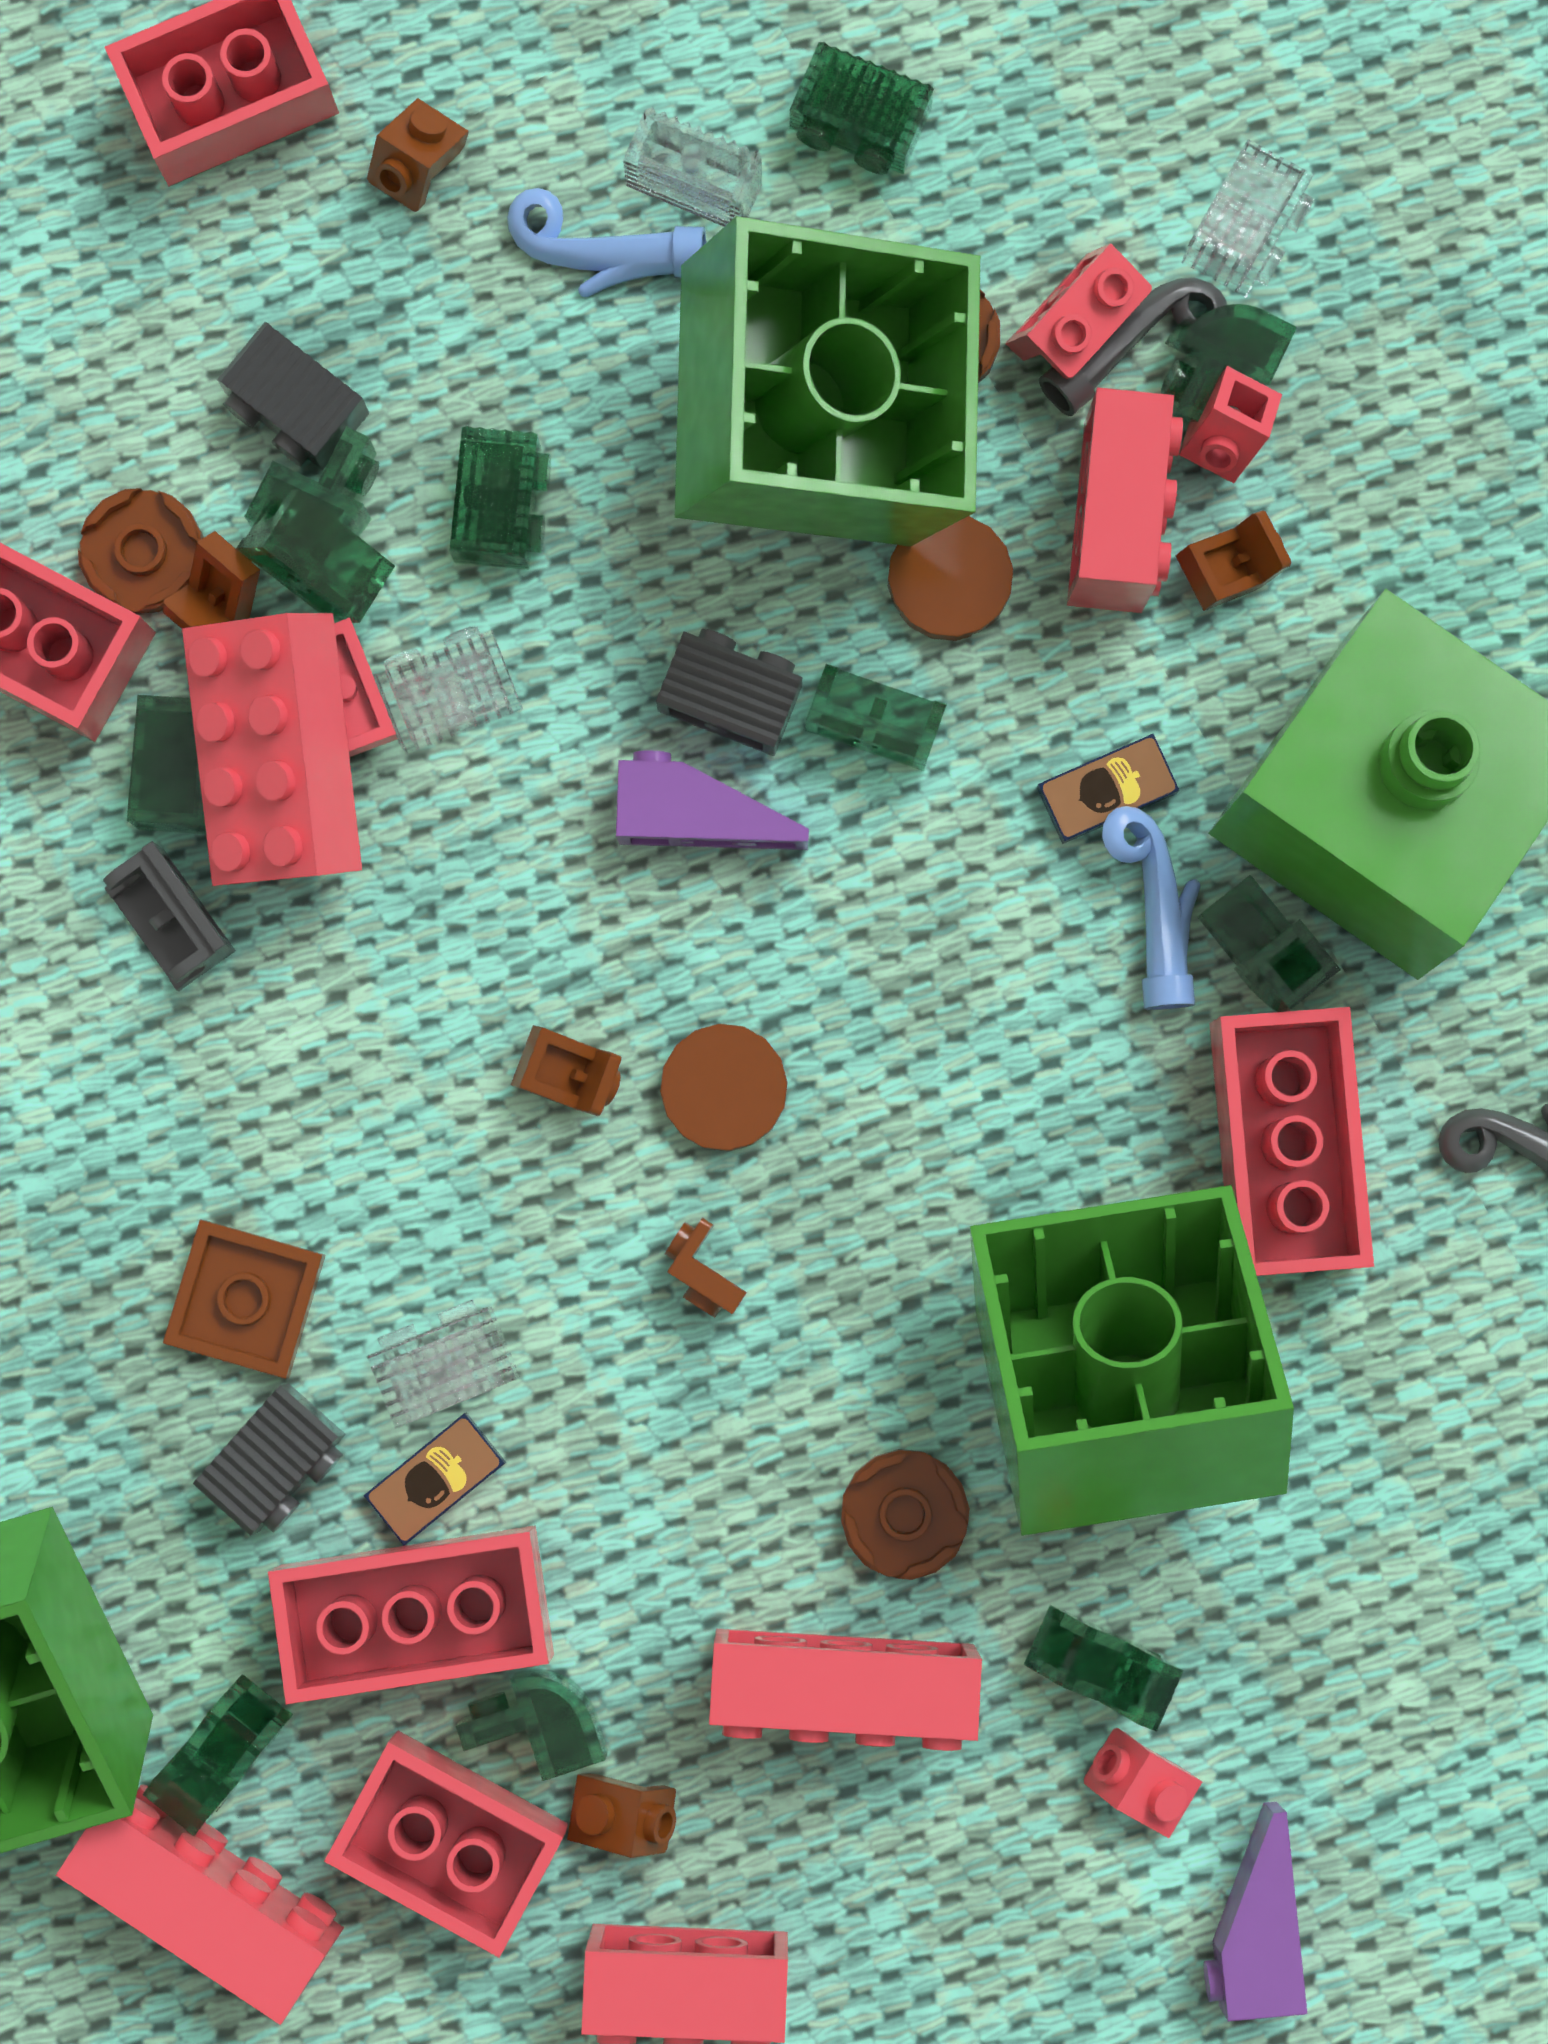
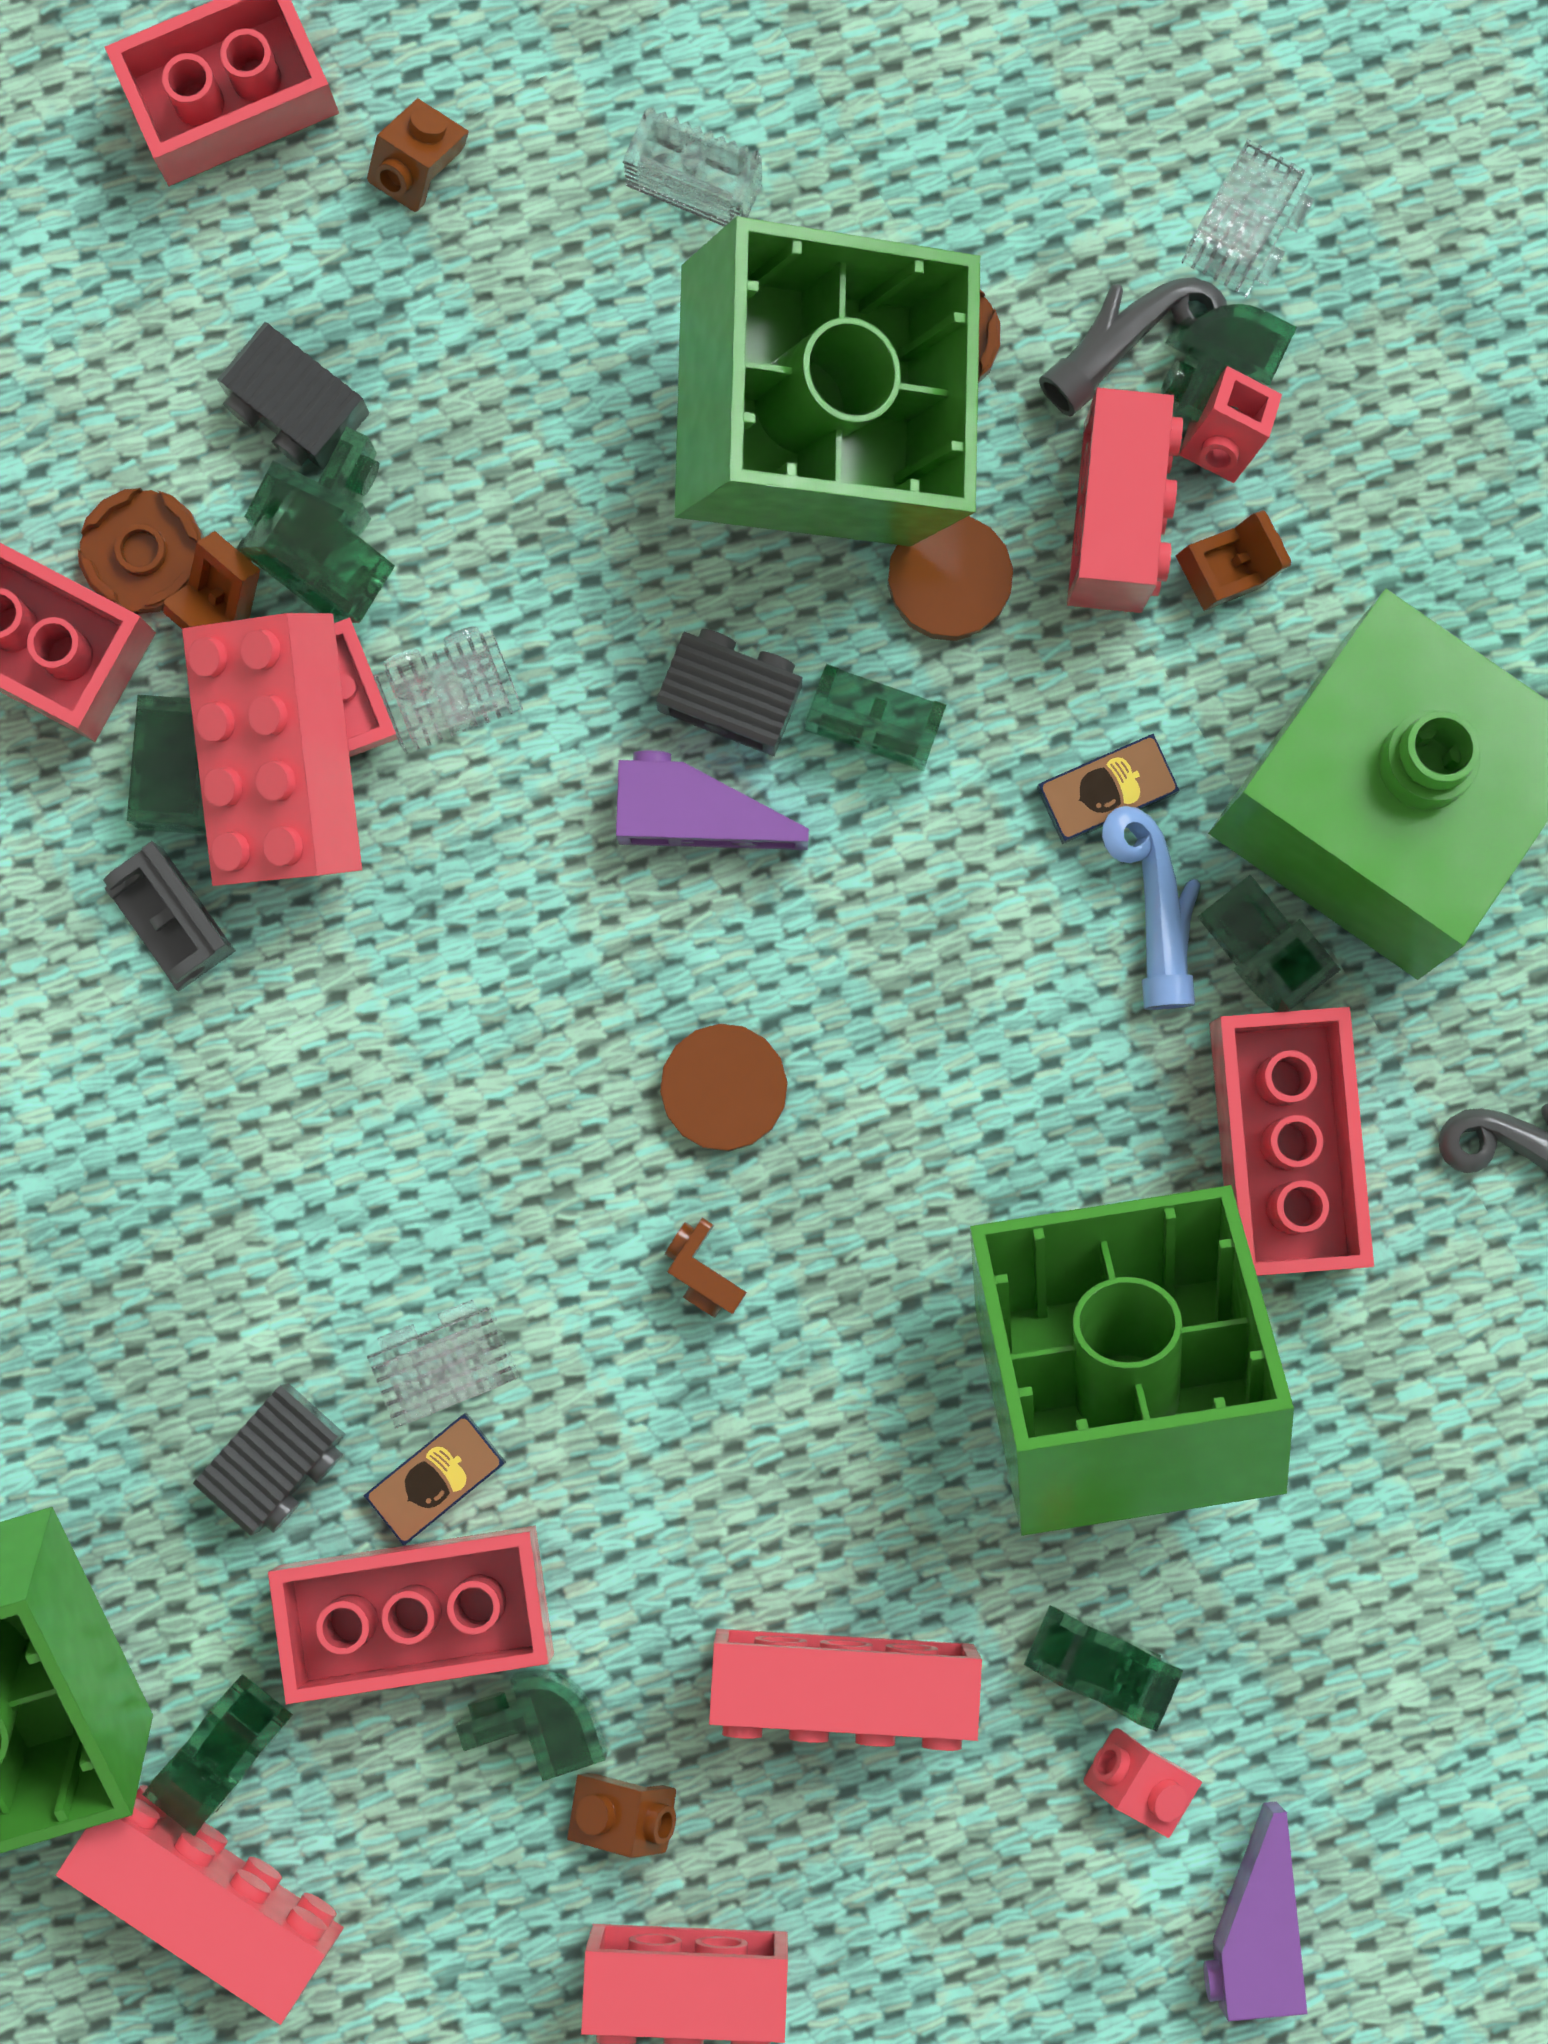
dark orange tile [163,1219,326,1379] -> none
coral brick [324,1730,568,1958] -> none
clear green brick [449,426,551,570] -> none
light blue plant [507,188,707,297] -> none
dark orange bracket [511,1025,621,1116] -> none
clear green brick [790,42,934,175] -> none
dark orange tile [841,1449,970,1580] -> none
coral bracket [1005,243,1152,379] -> none

